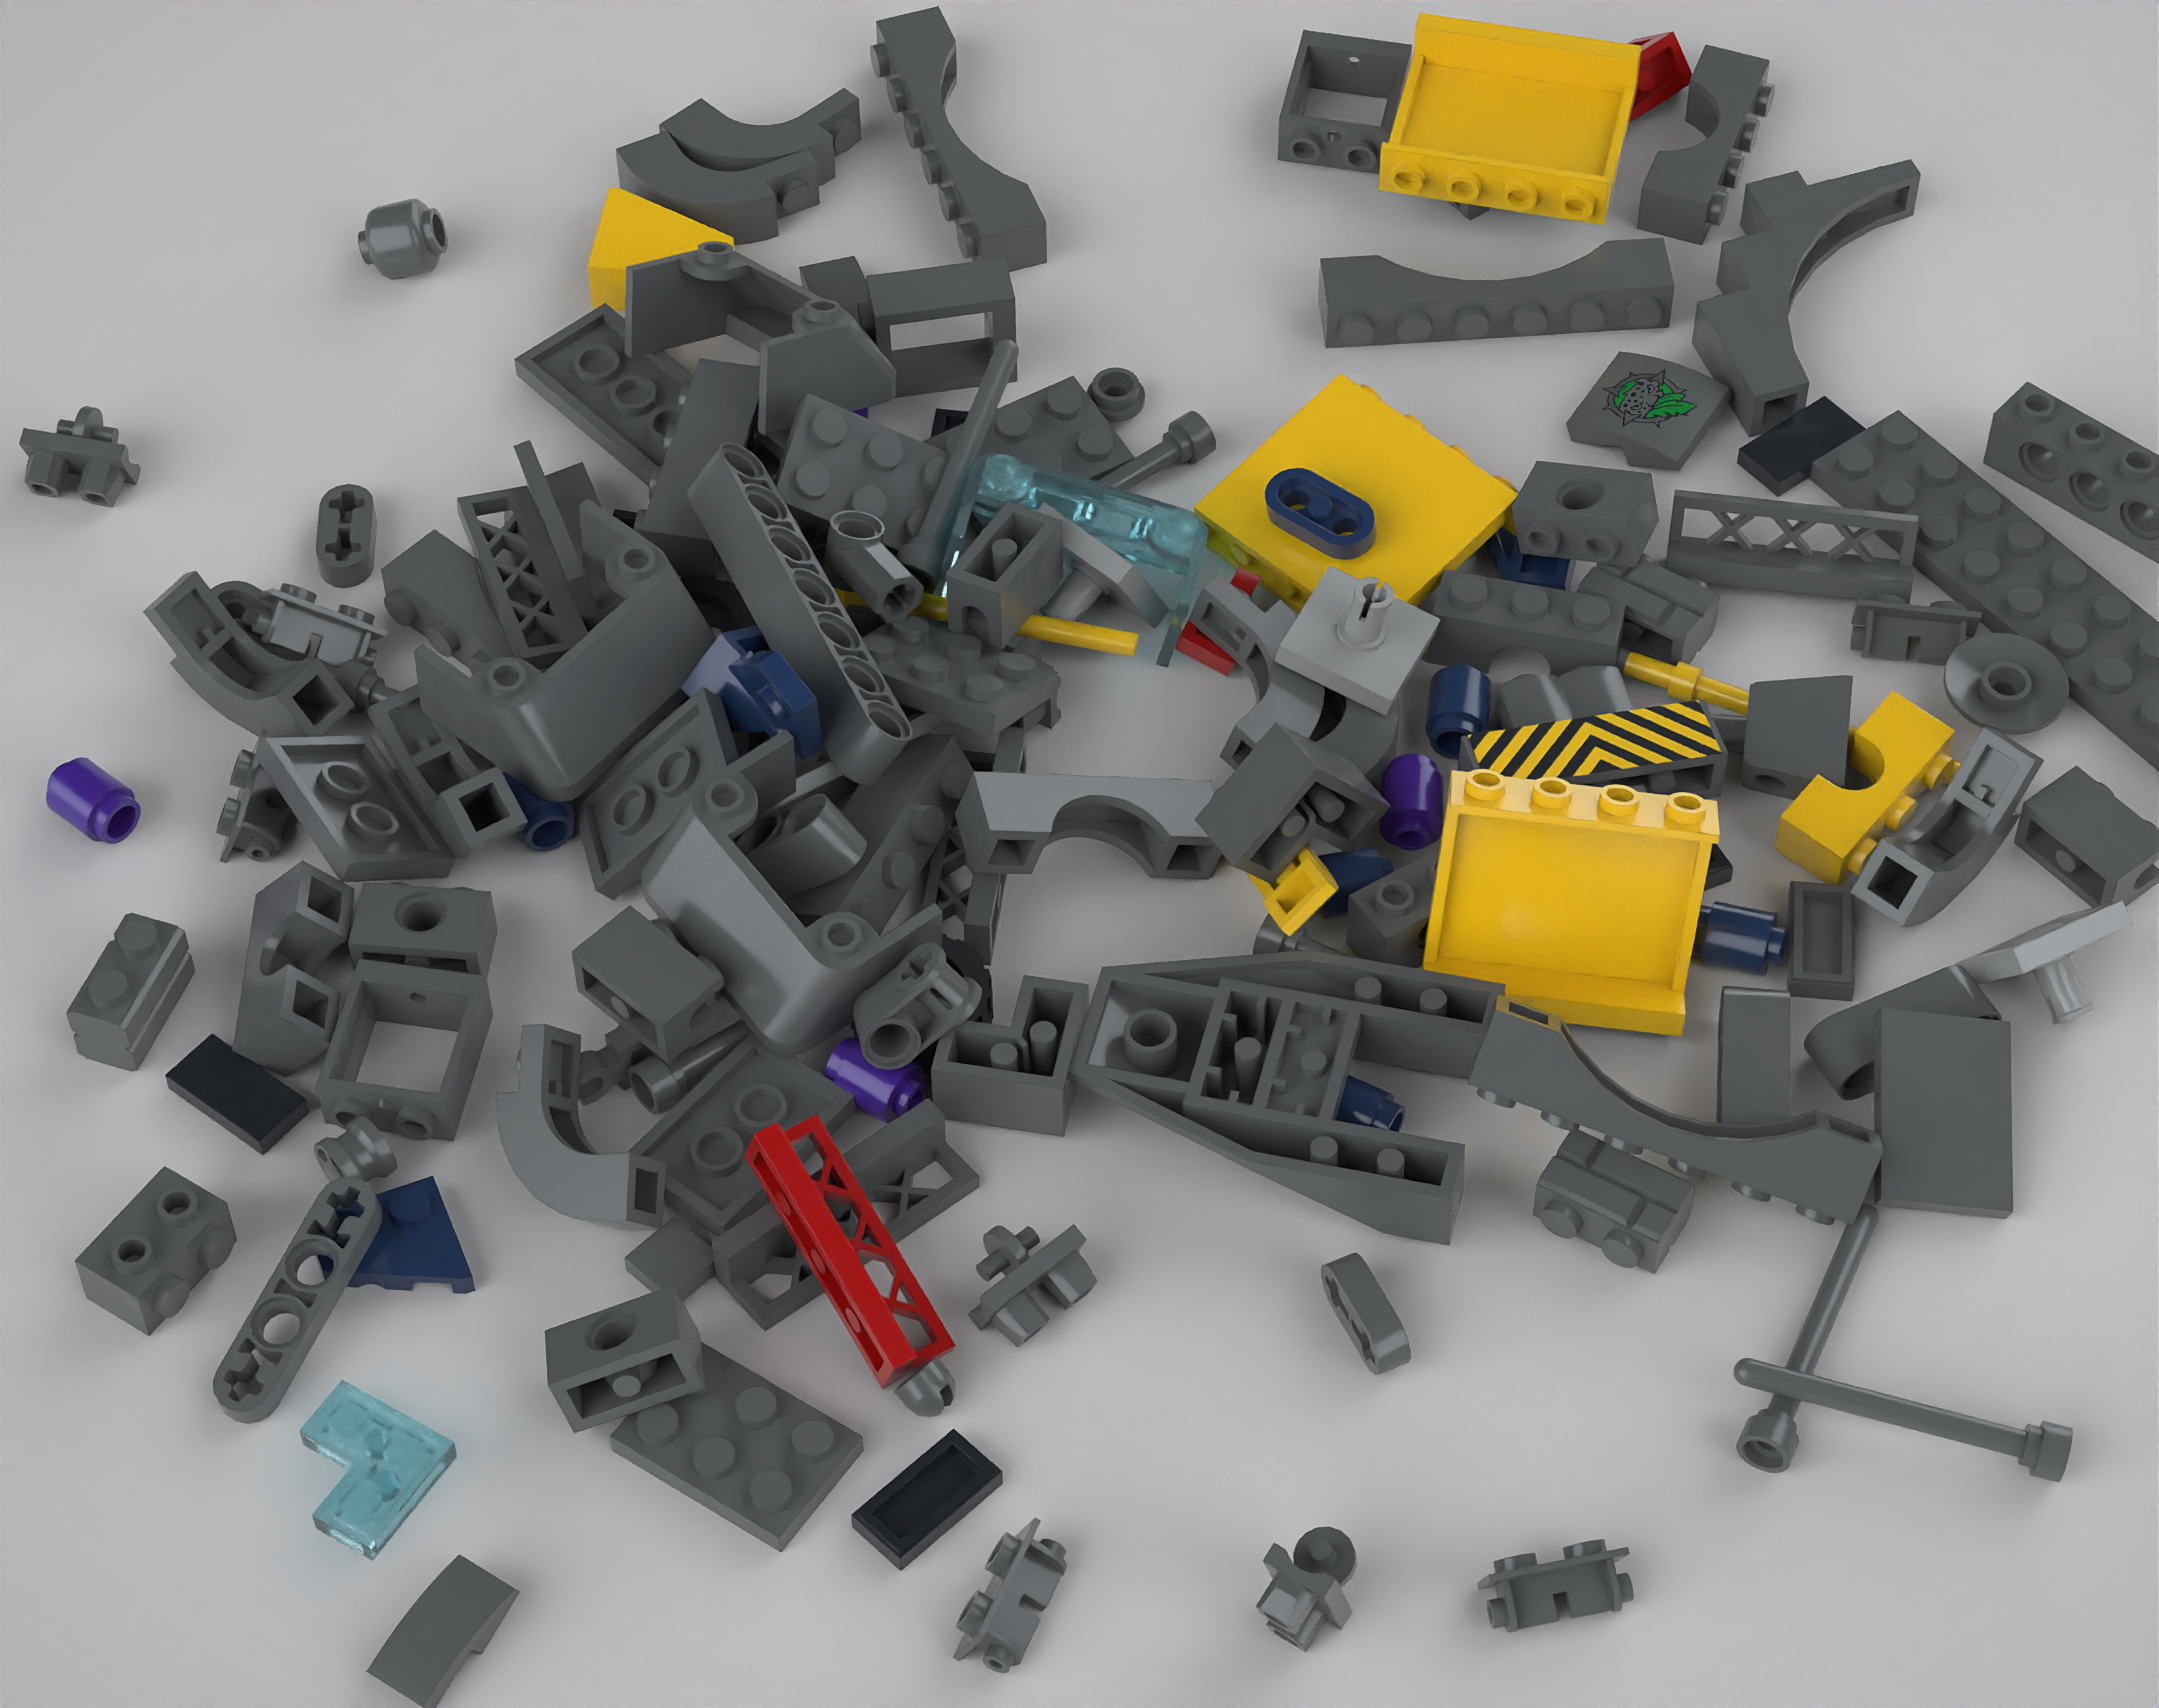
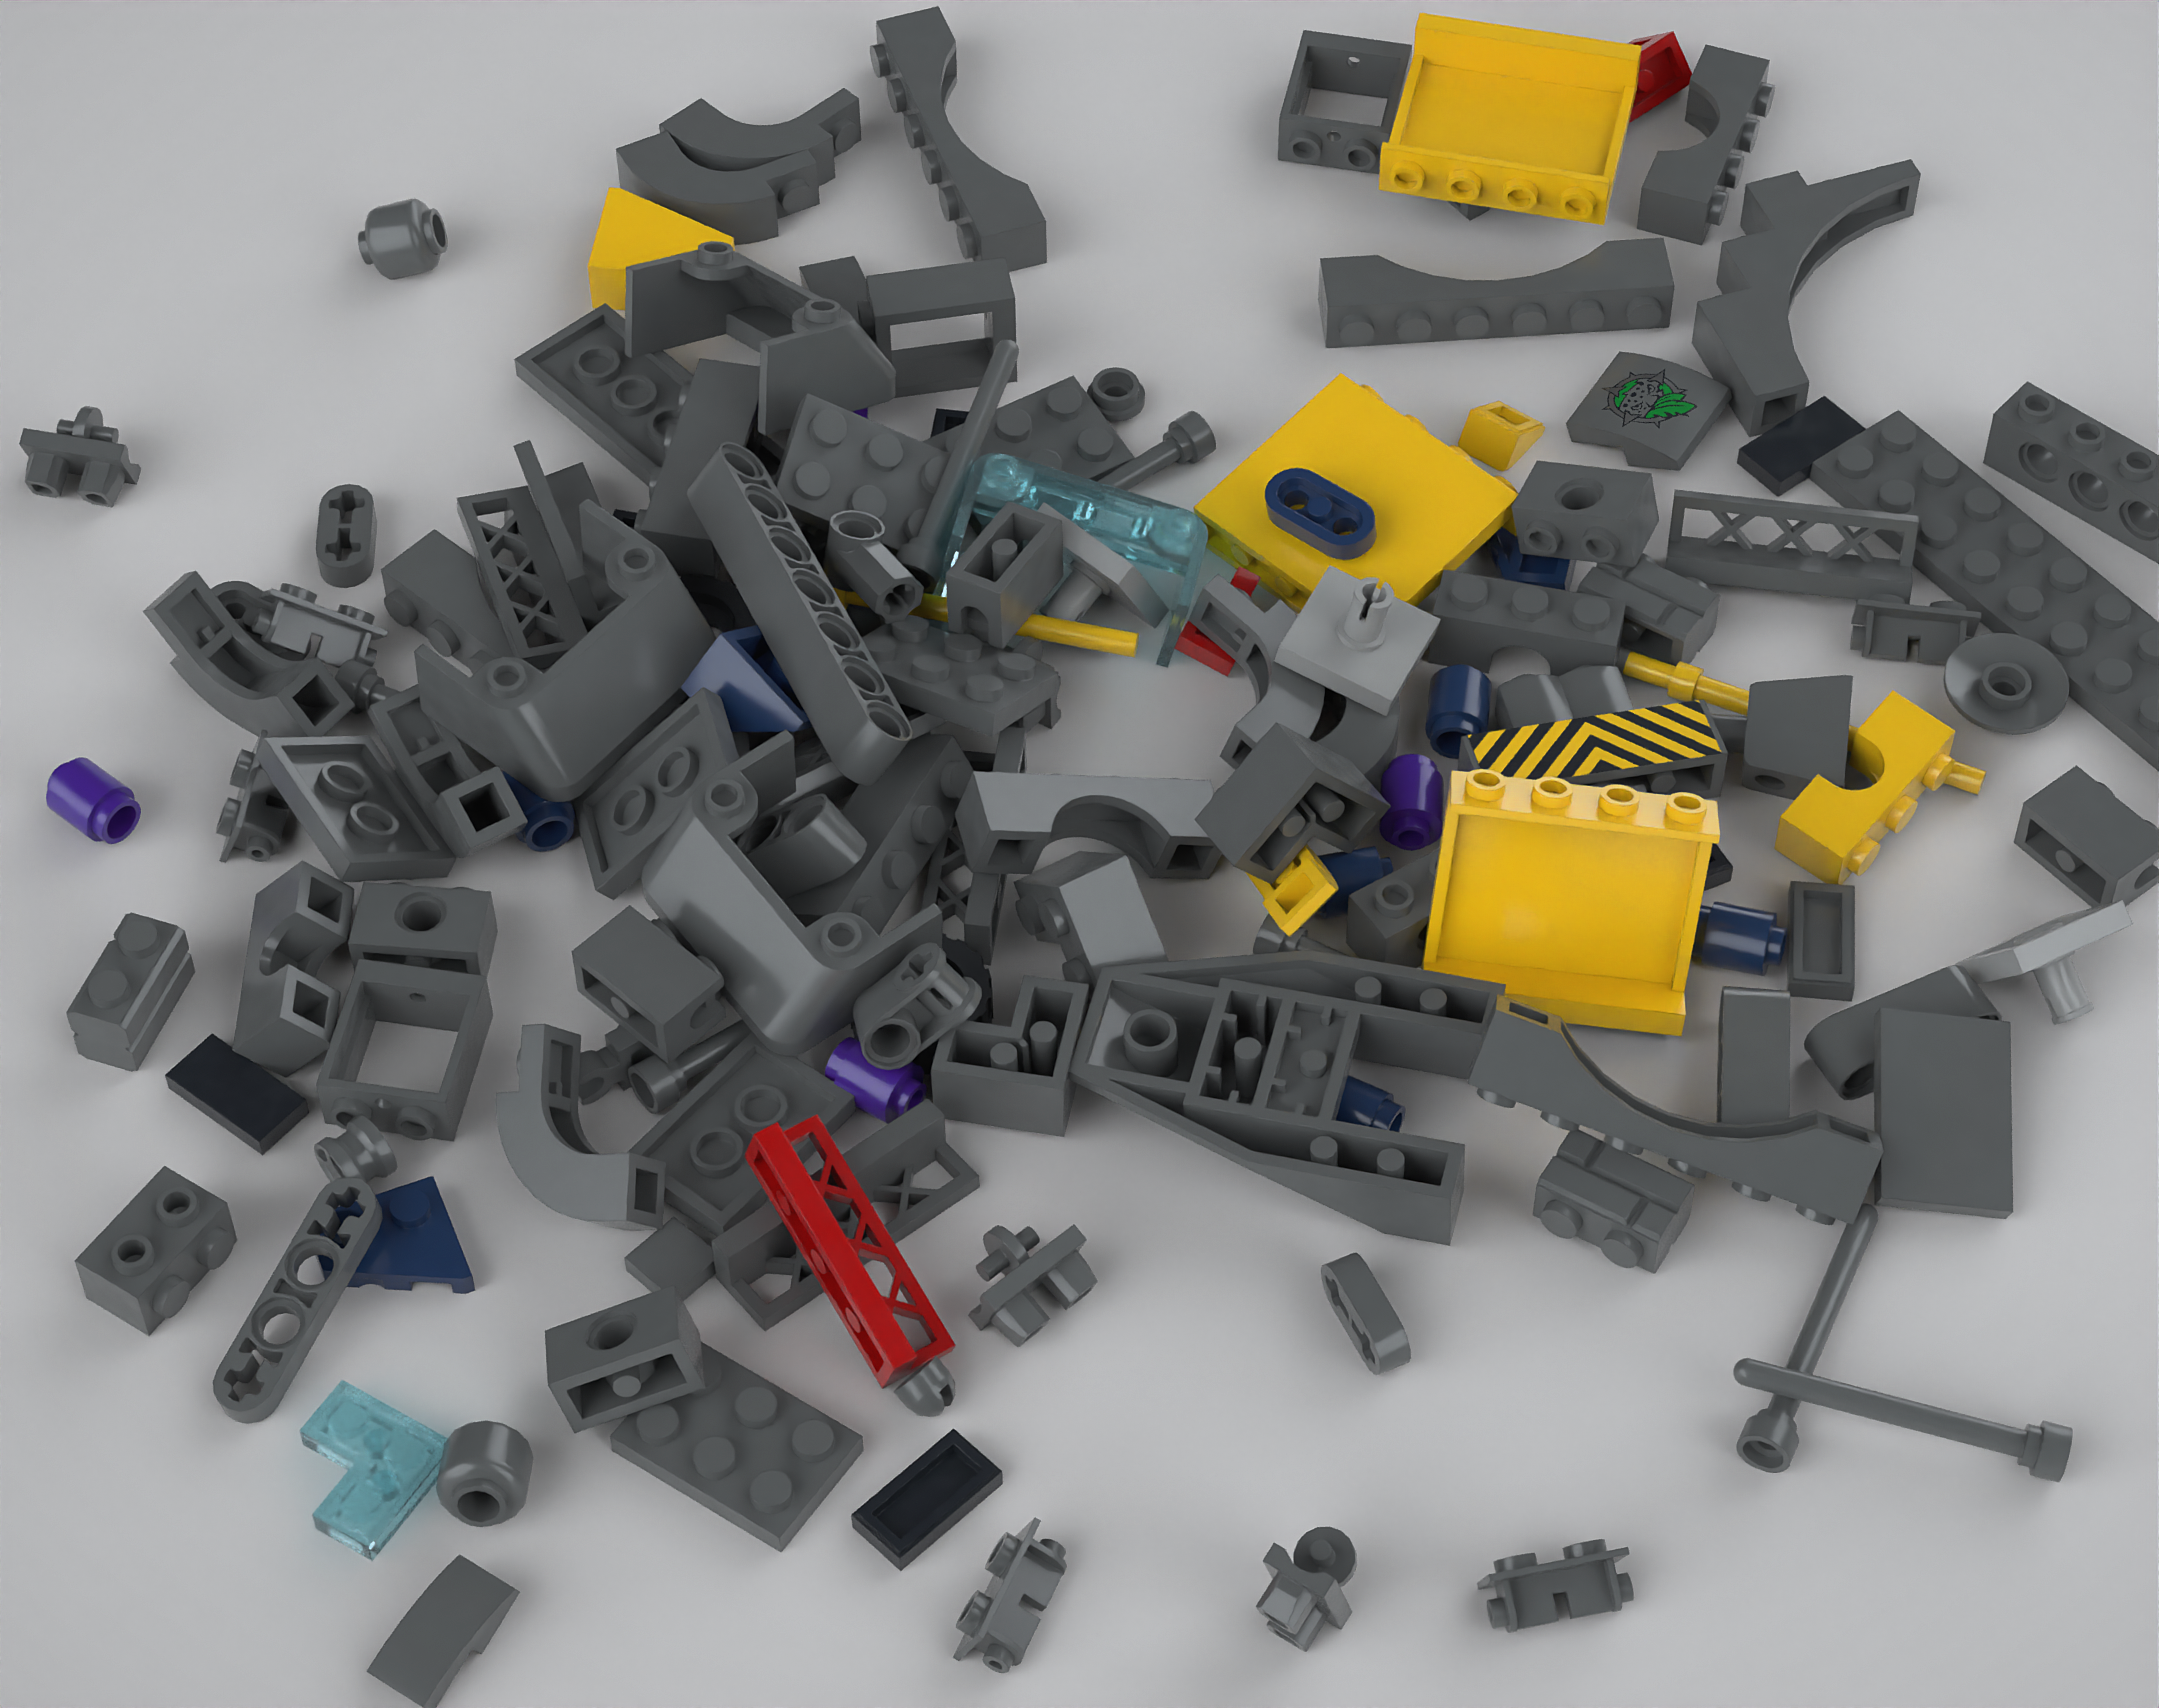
dark blue wing [728,650,823,760] -> none
dark grey arch [1850,727,2044,927] -> none
none -> dark grey head [436,1420,534,1527]
none -> brick [1013,851,1169,1004]
none -> yellow slope [1458,401,1545,471]

